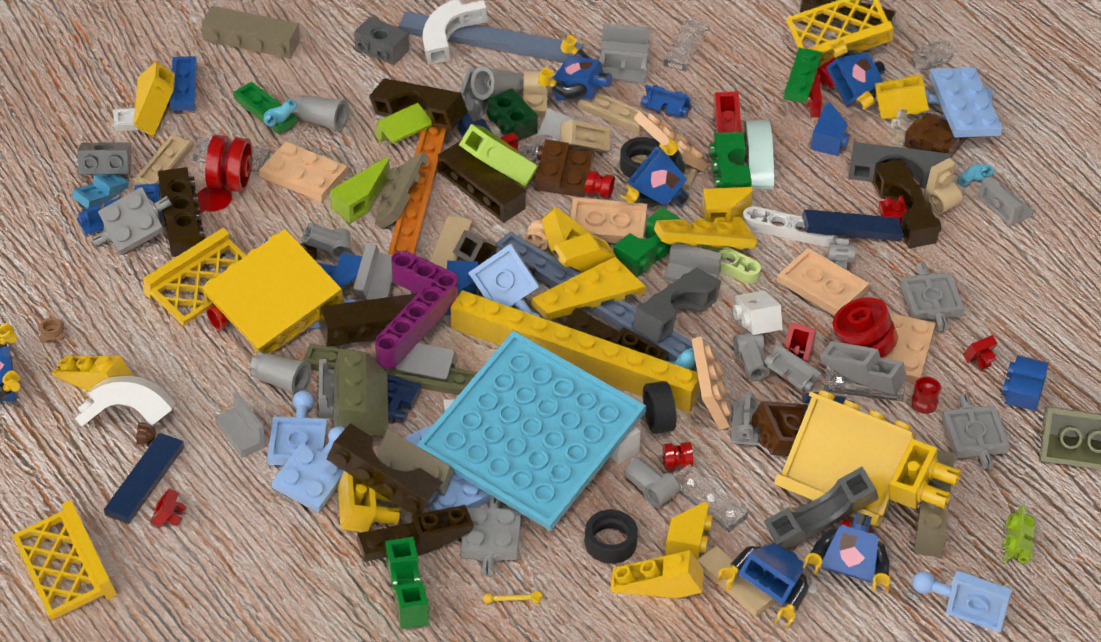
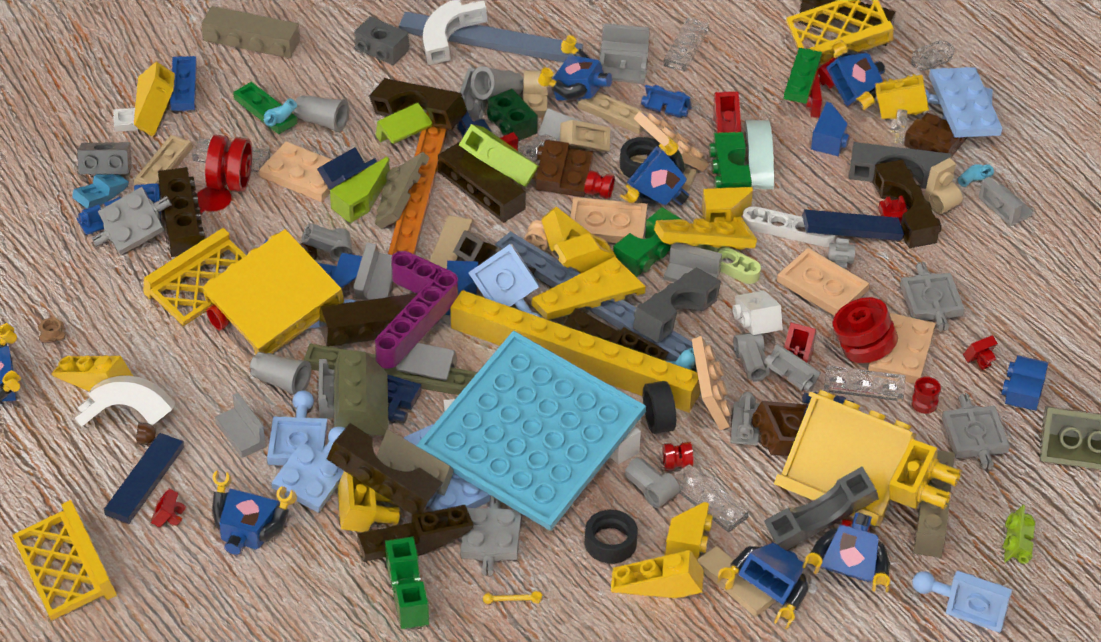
light grey slope [820,341,907,395] -> none
none -> torso [212,471,297,555]
none -> dark blue panel [317,147,378,190]

